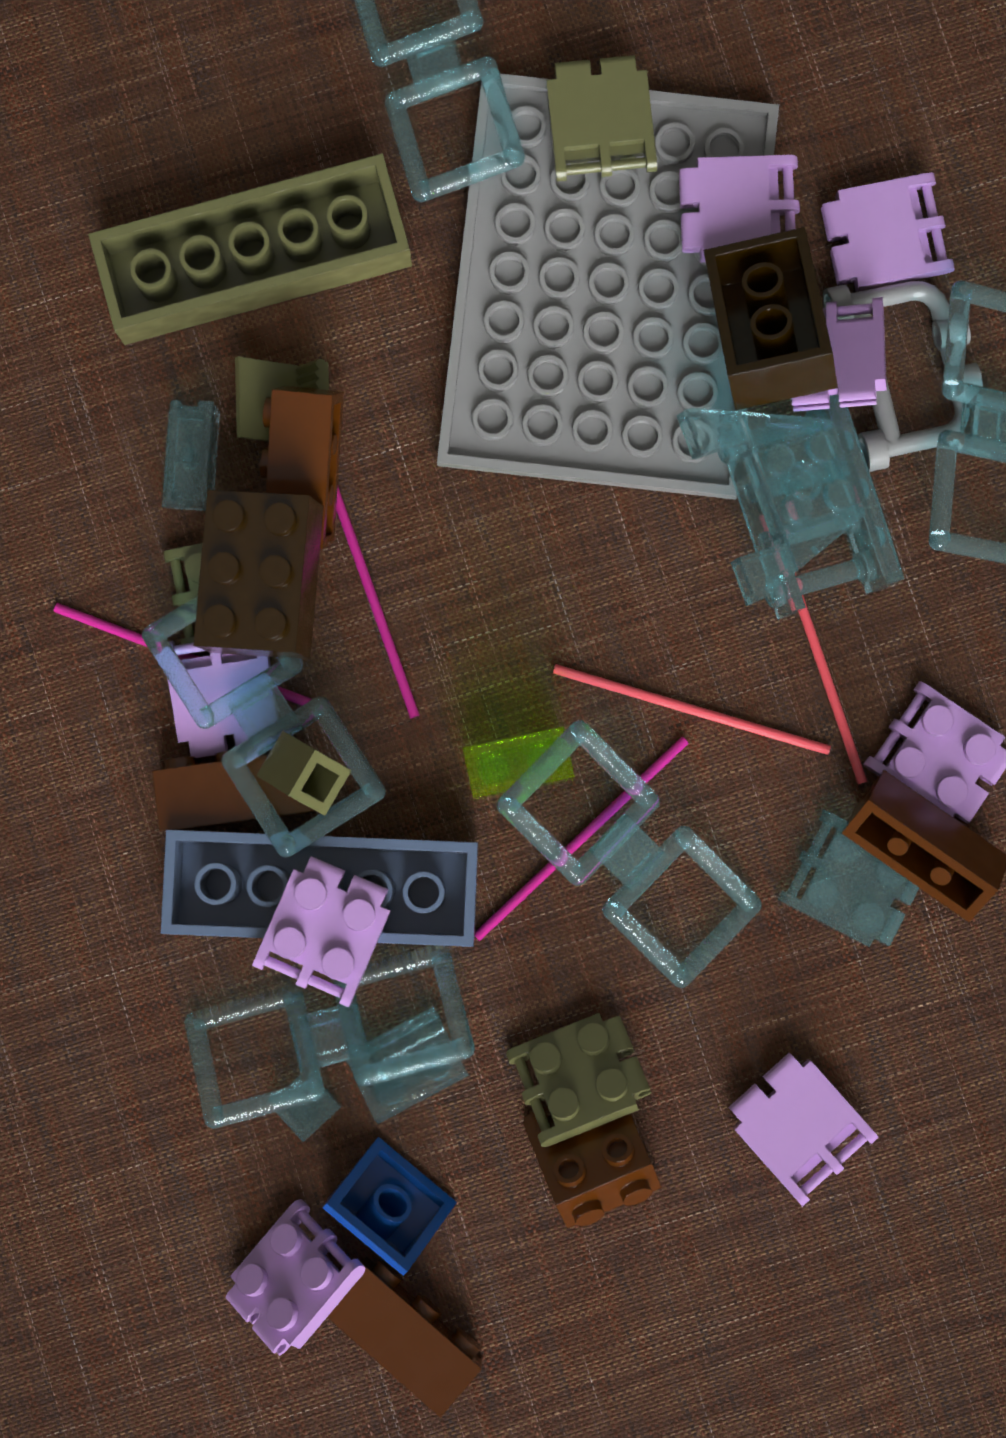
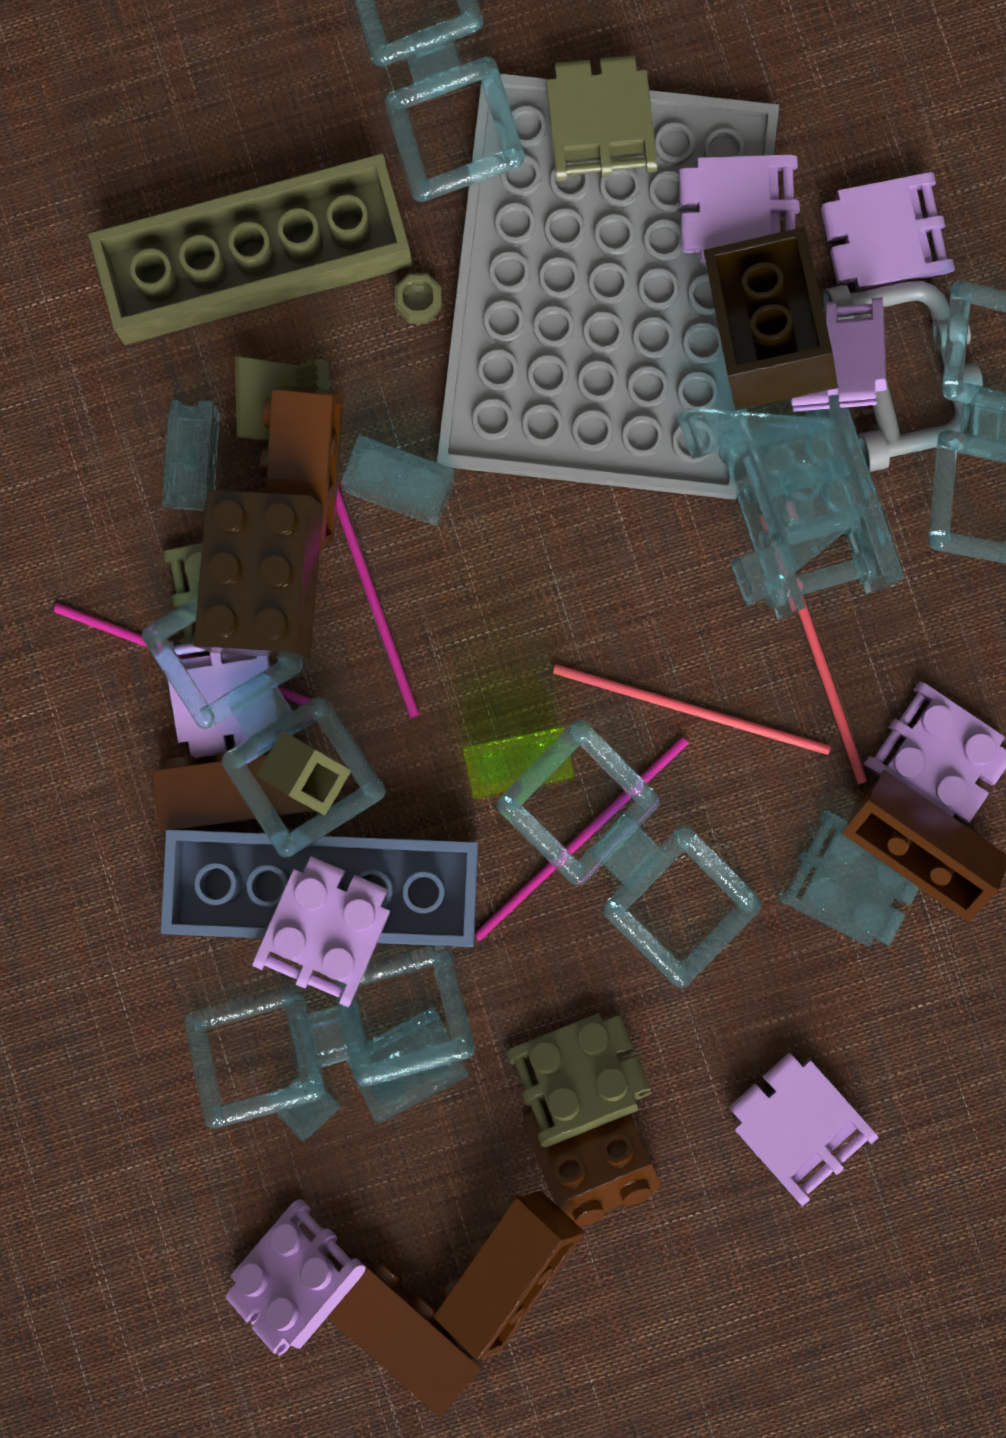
blue slope [323,1137,457,1276] -> none
none -> clear light blue brick [341,435,456,527]
none -> olive tile [395,273,442,324]
none -> reddish brown brick [433,1190,586,1361]

